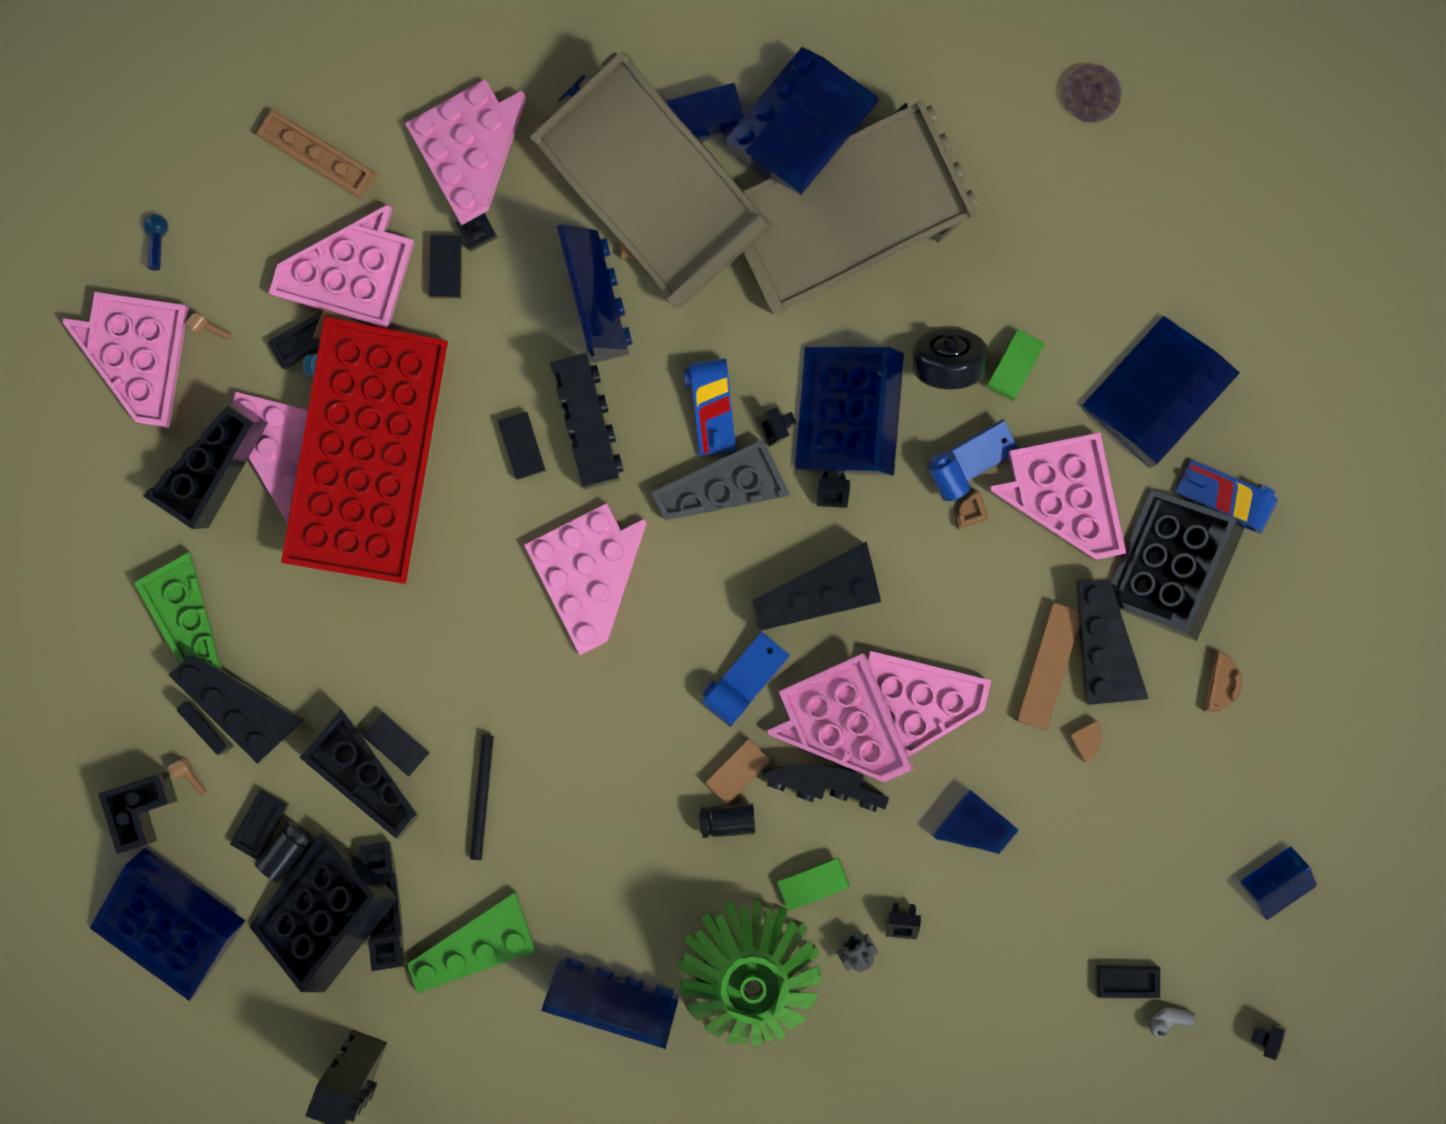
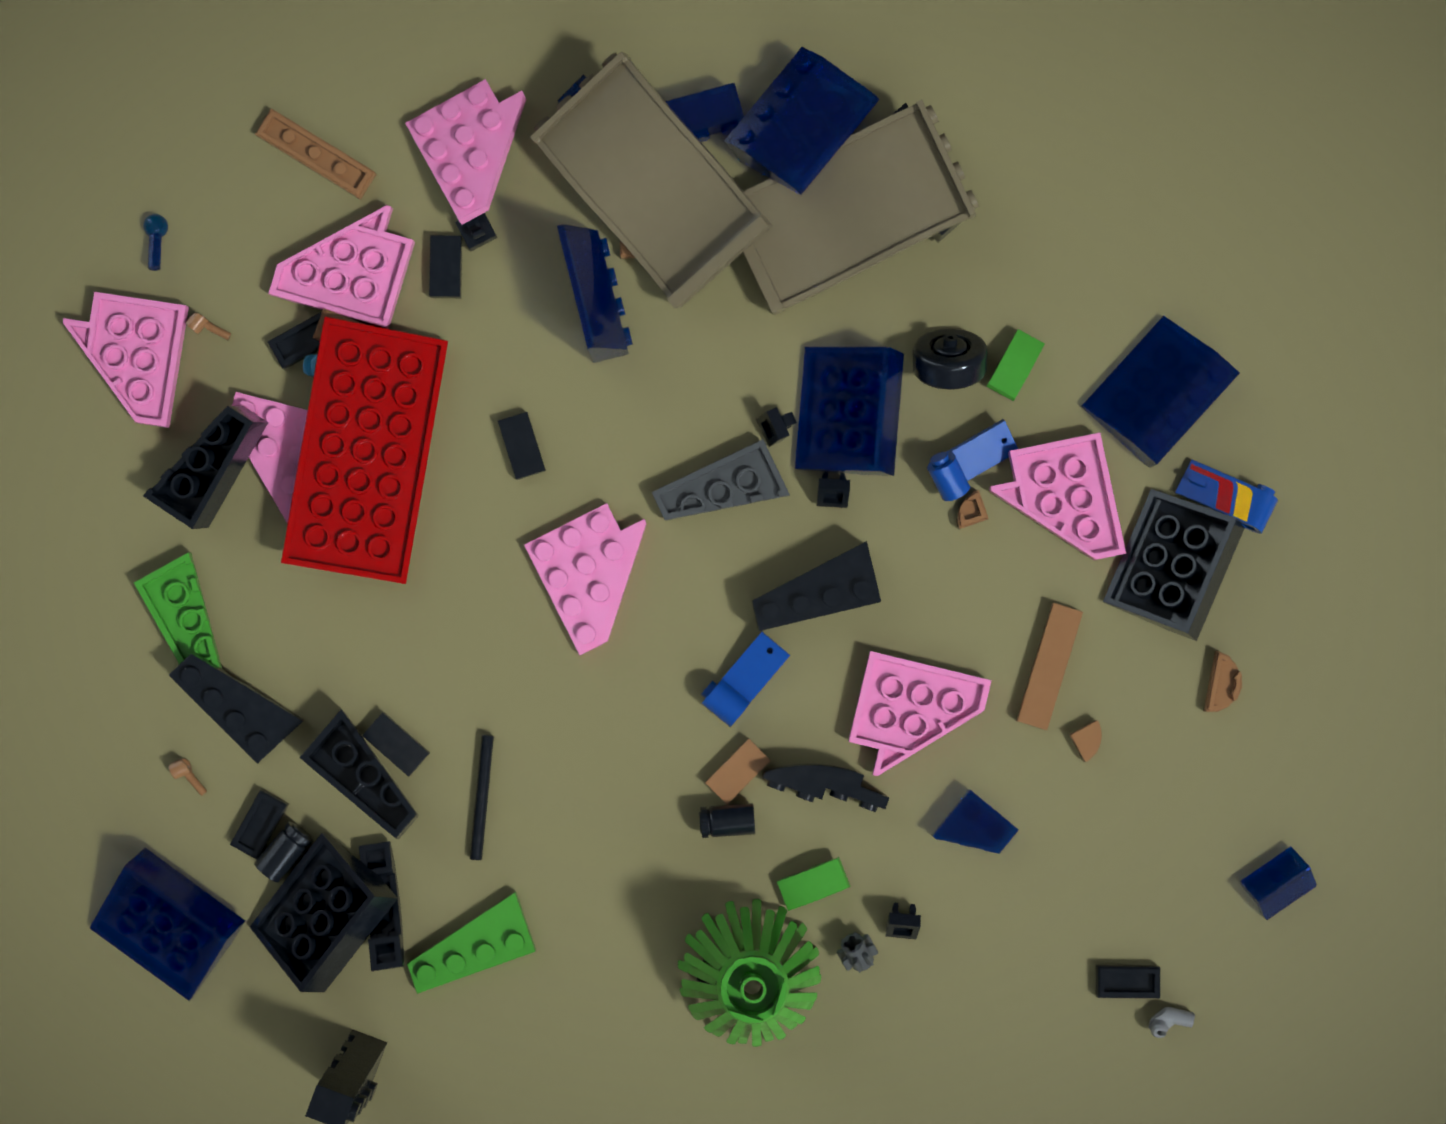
black brick [98,772,178,854] -> none
black tile [177,701,234,755] -> none
clear blue slope [541,957,679,1049] -> none
black wedge [550,353,624,489] -> none
blue door [684,358,736,456] -> none
bright pink wing [767,653,914,782] -> none
wheel [1063,65,1122,123] -> none
black wing [1076,578,1149,705] -> none
black tile [1251,1024,1287,1060] -> none

